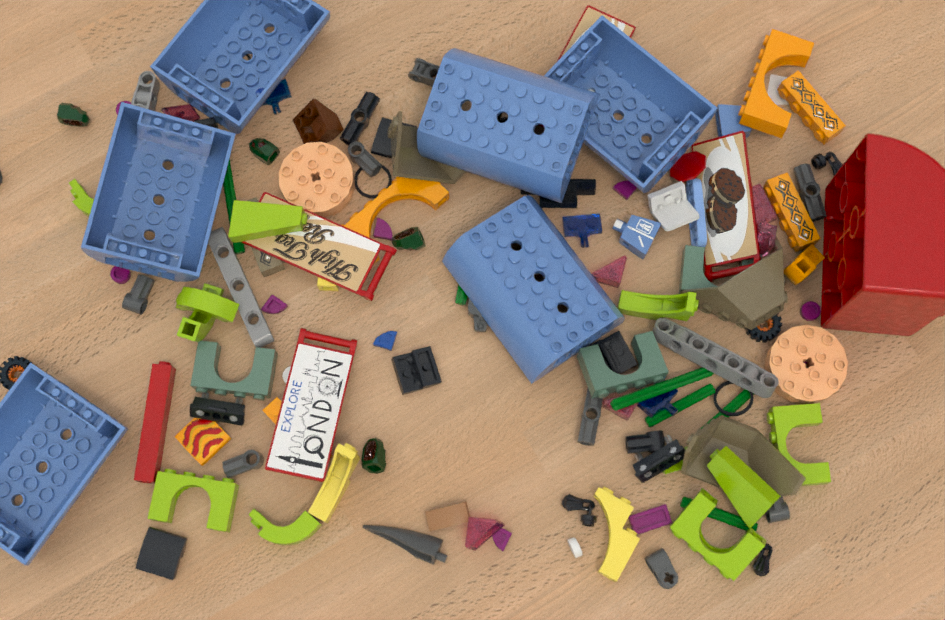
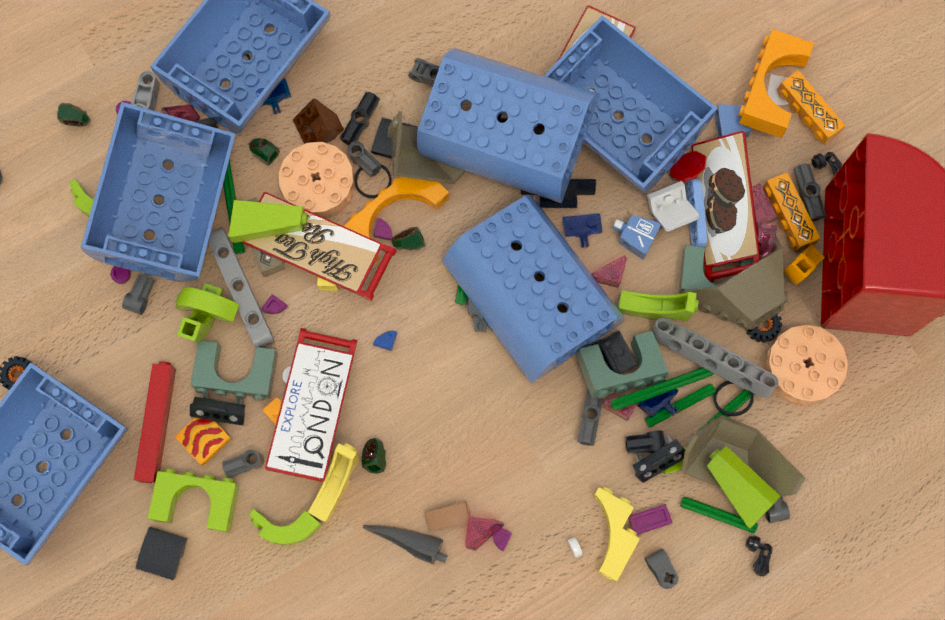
black slope [391,346,442,395] -> none
black piece [562,494,597,527] -> none
magenta tile [613,181,637,200] -> none
lime arch [670,488,766,581] -> none
lime arch [767,403,831,486] -> none
magenta tile [800,301,821,321] -> none

